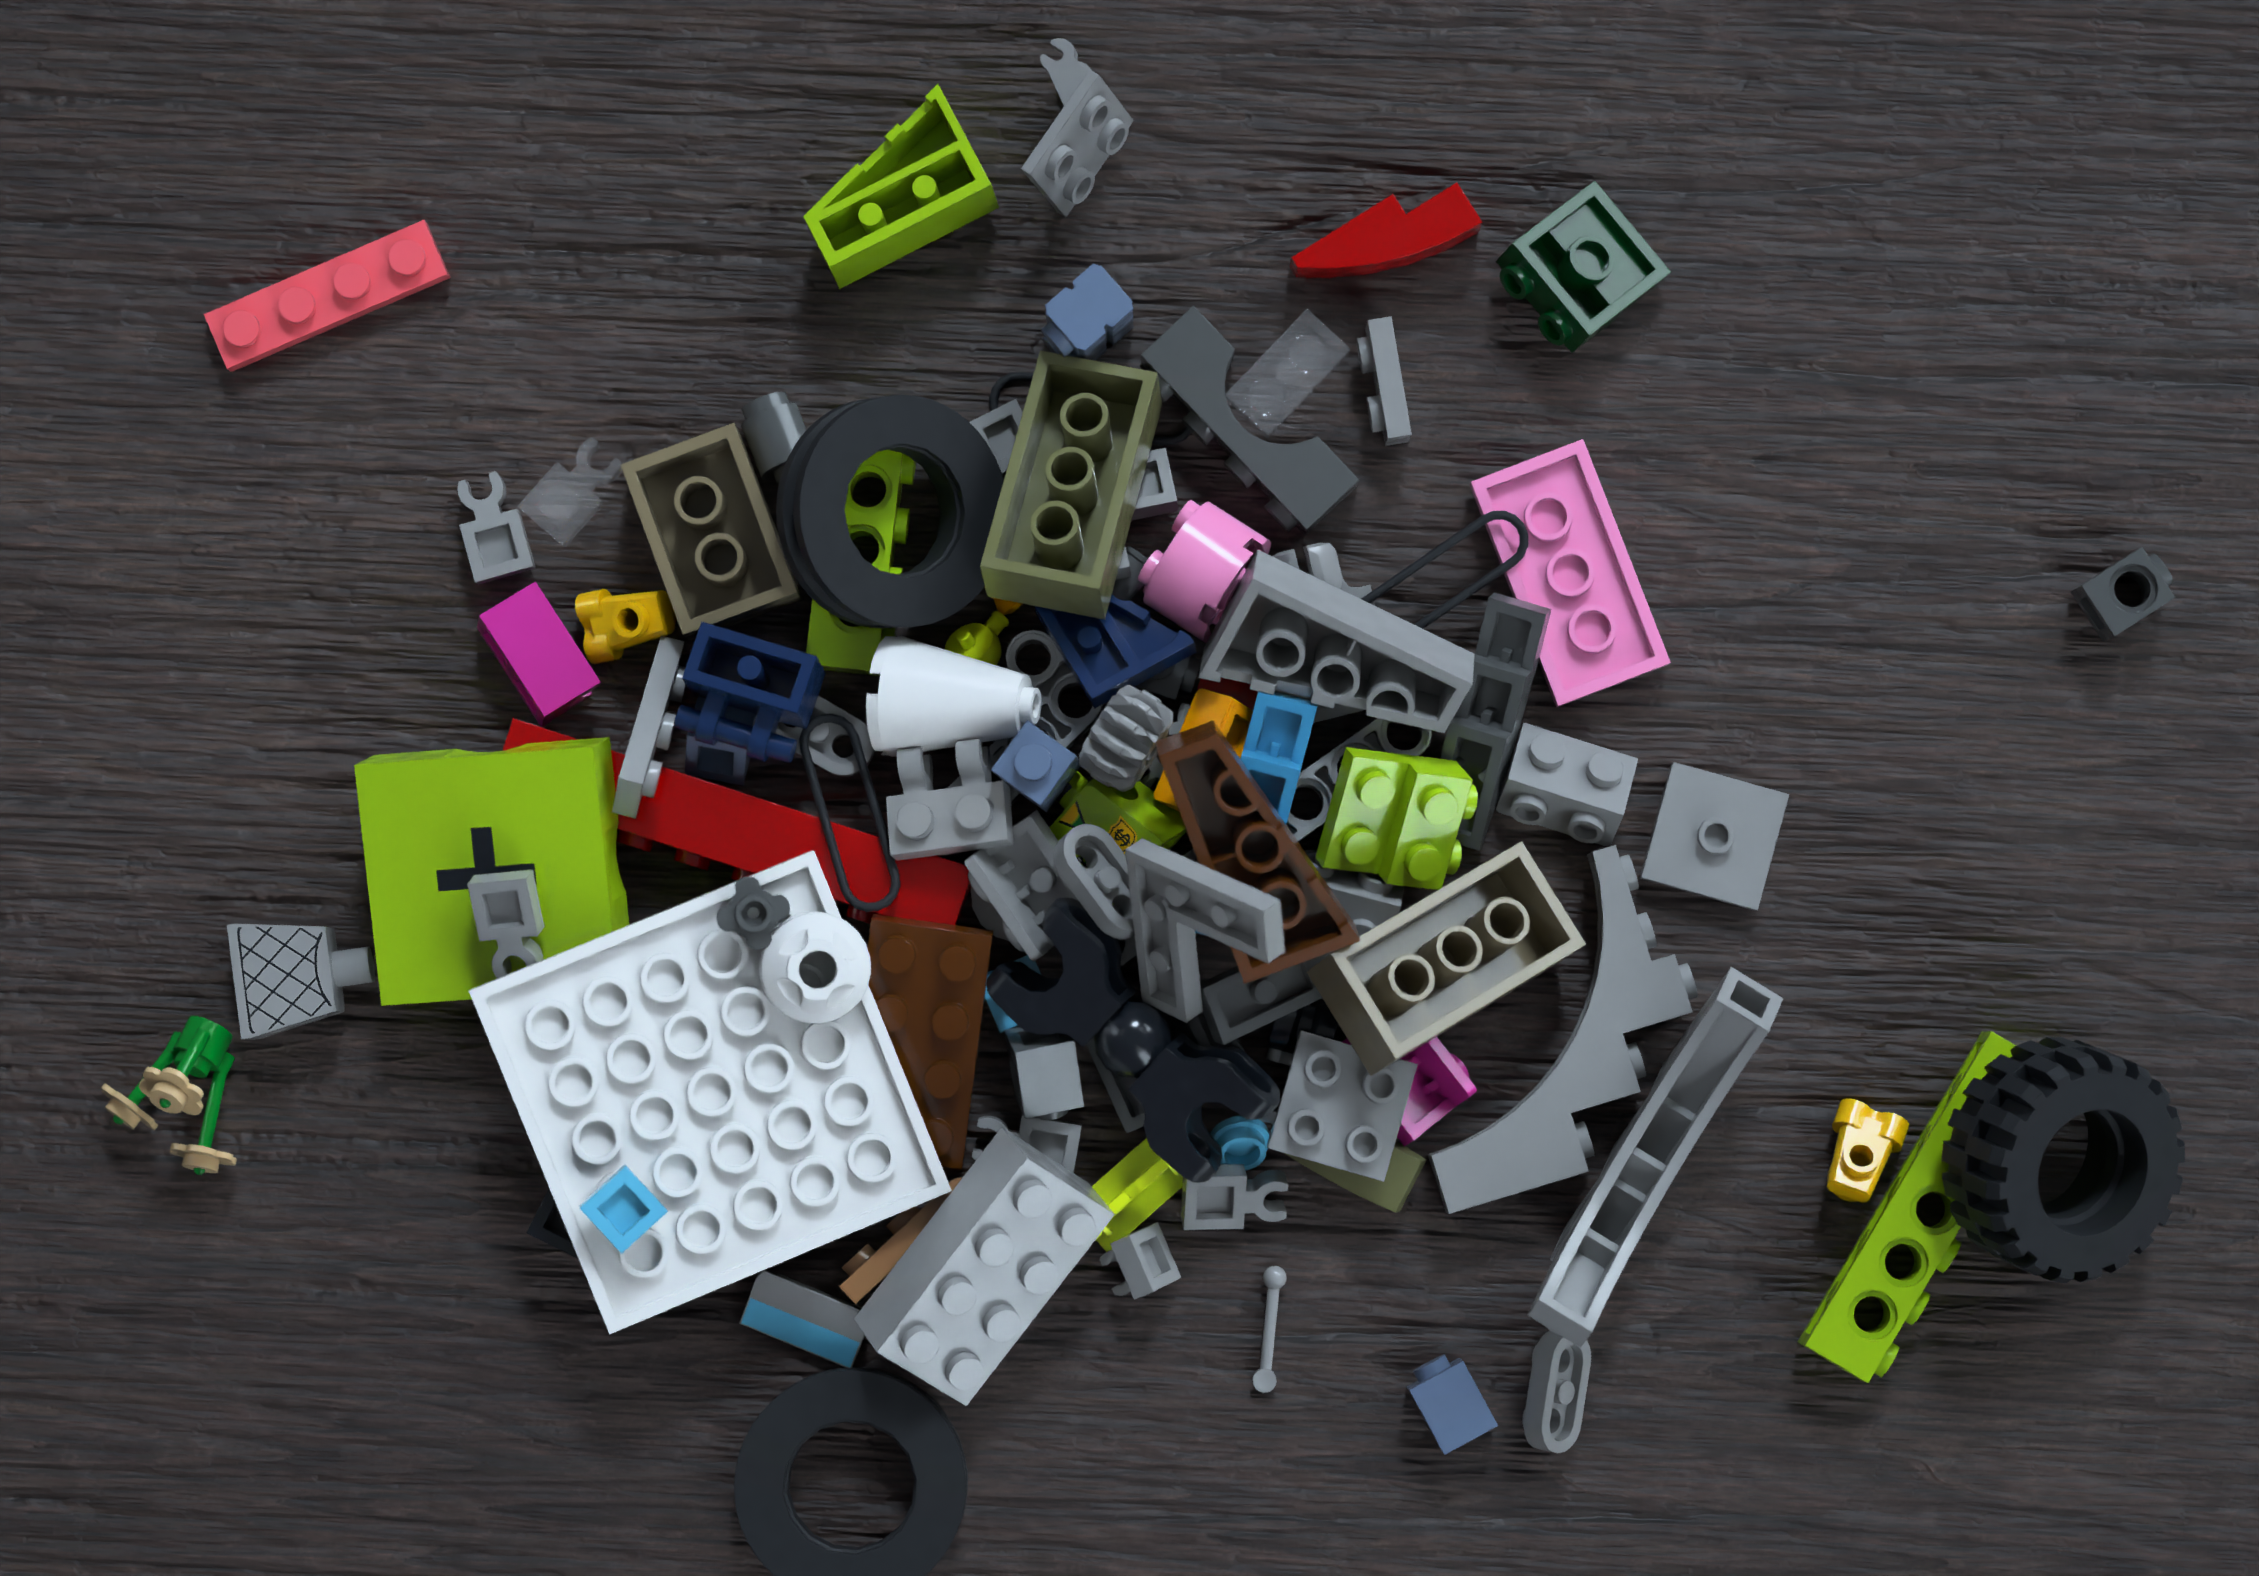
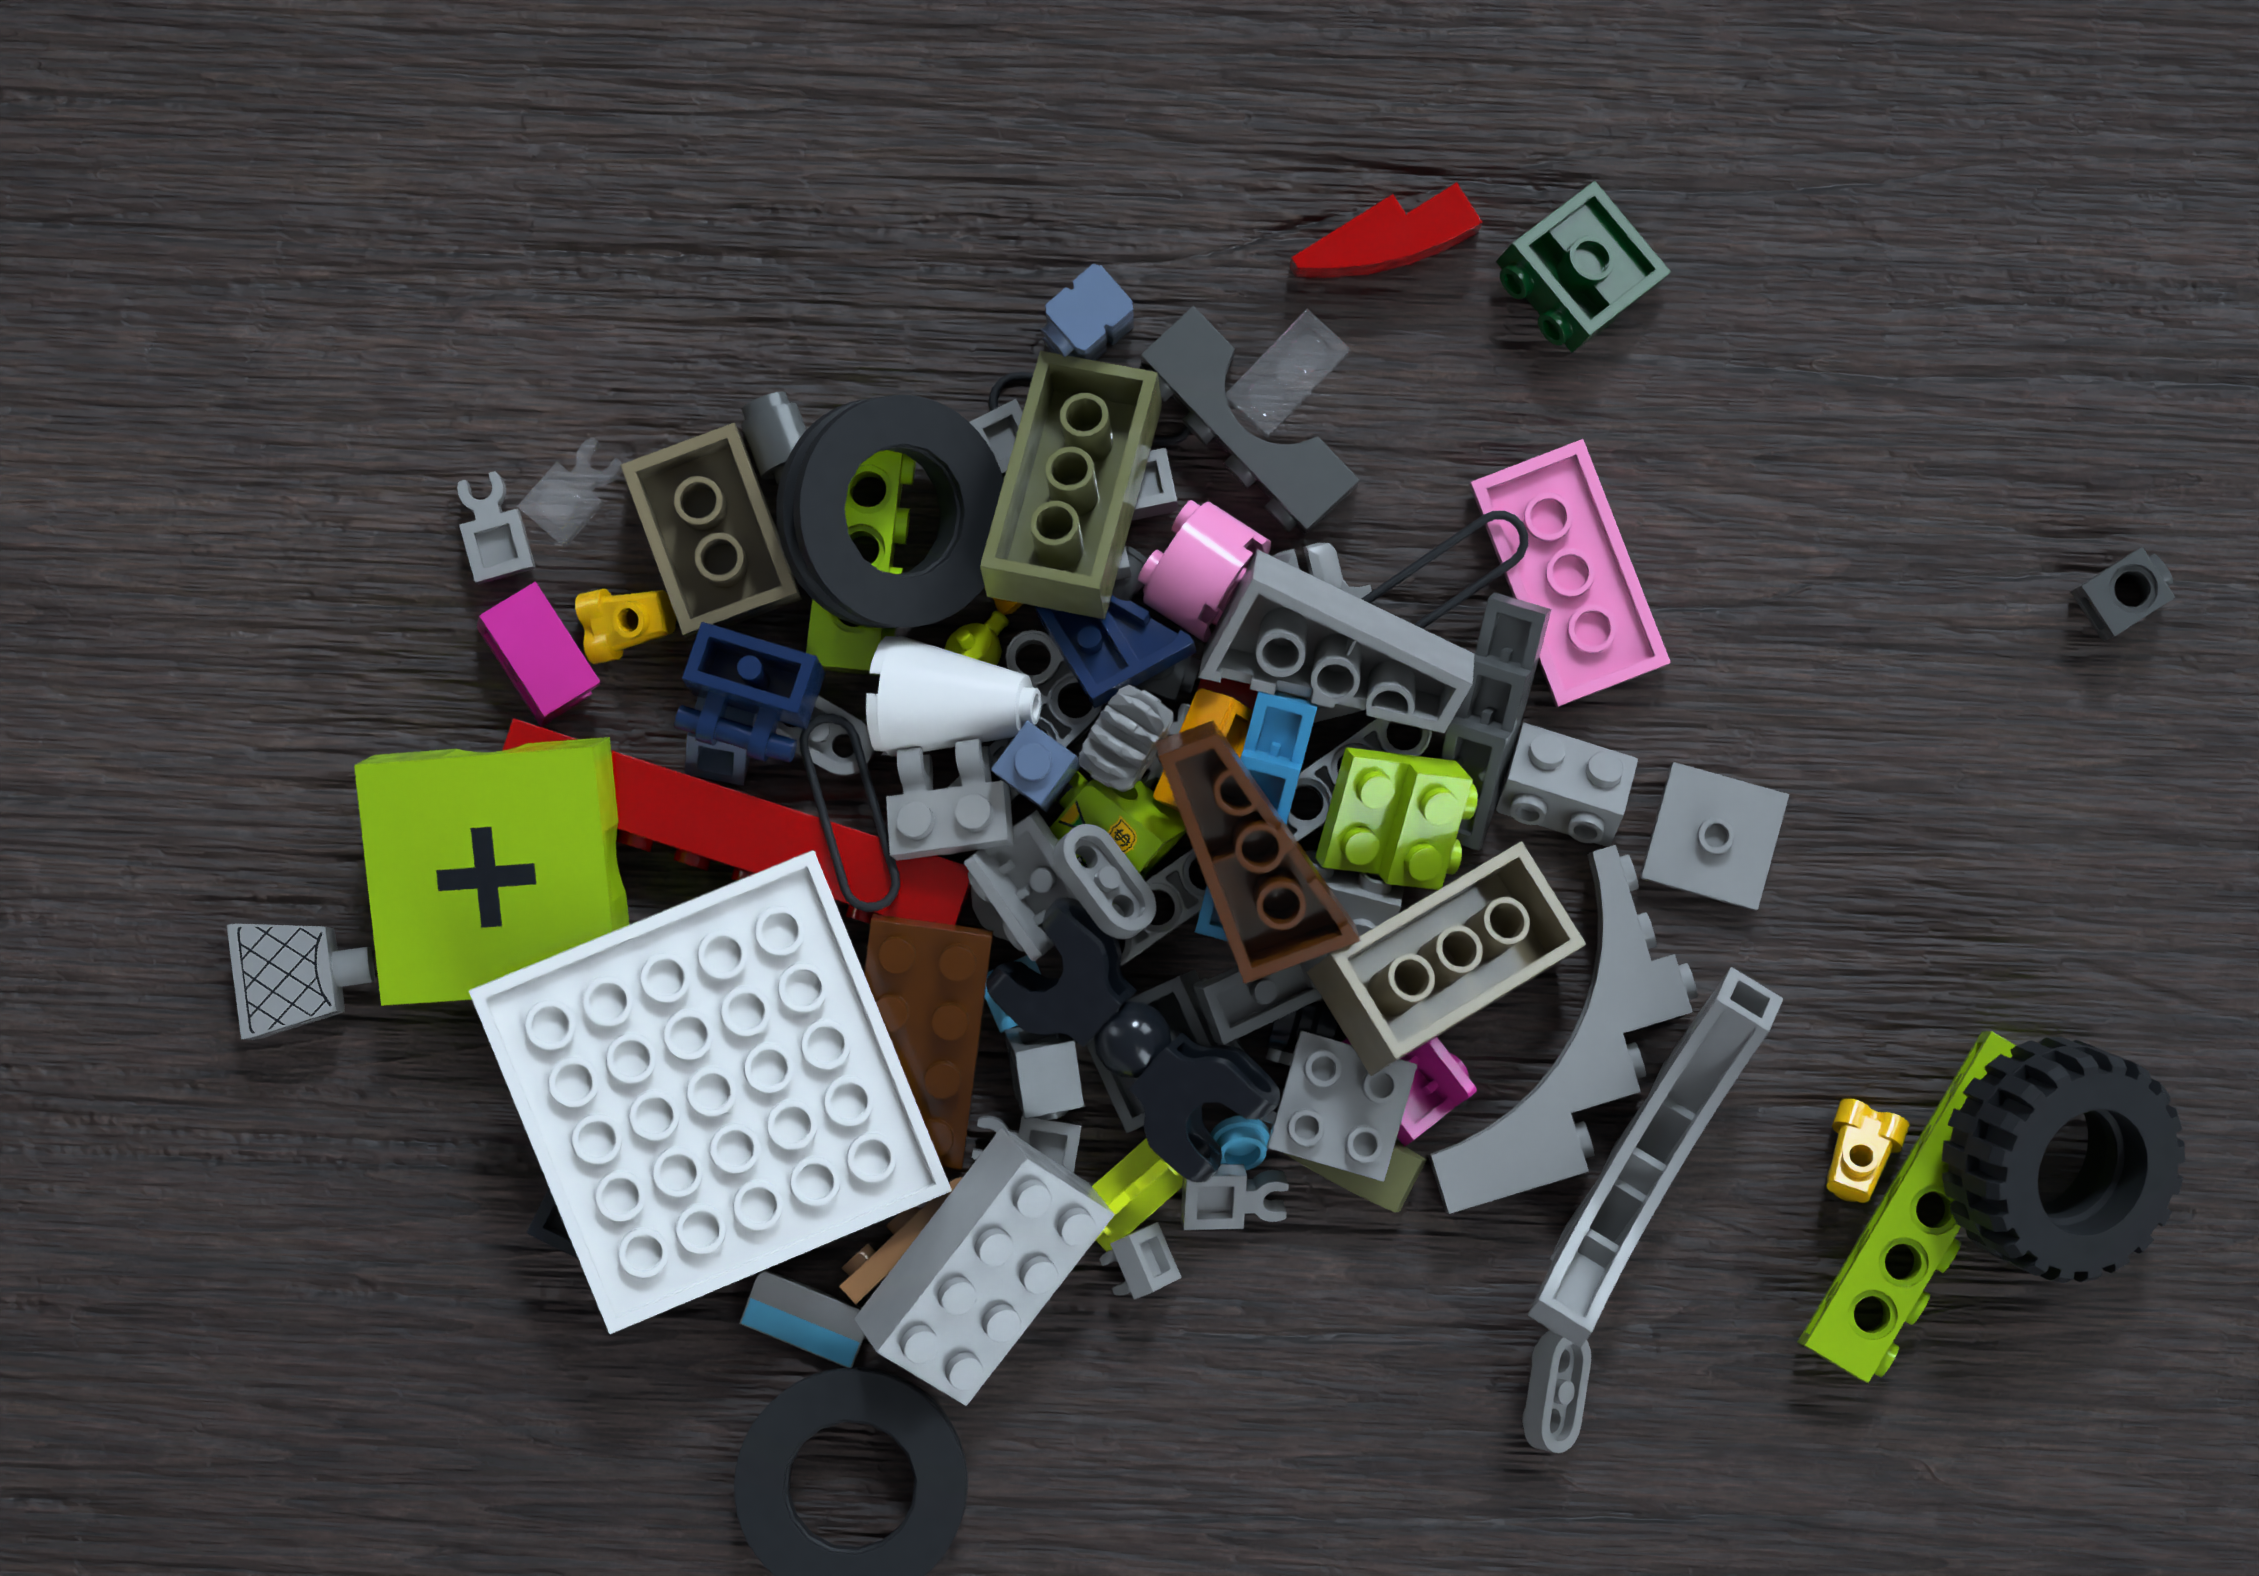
plant [101,1016,237,1175] -> none
coral plate [204,220,450,372] -> none
light grey plate [467,870,545,978] -> none
medium azure plate [579,1164,668,1254] -> none
light grey plate [612,636,686,819] -> none
dark grey plate [716,876,790,950] -> none
white piece [758,911,871,1024] -> none
lime wedge [803,84,999,289] -> none
light grey plate [1021,38,1134,217] -> none
light grey plate [1125,838,1285,1023] -> none
light grey hinge [1252,1266,1287,1393] -> none
light grey plate [1356,316,1412,446] -> none
sand blue brick [1406,1354,1498,1455] -> none

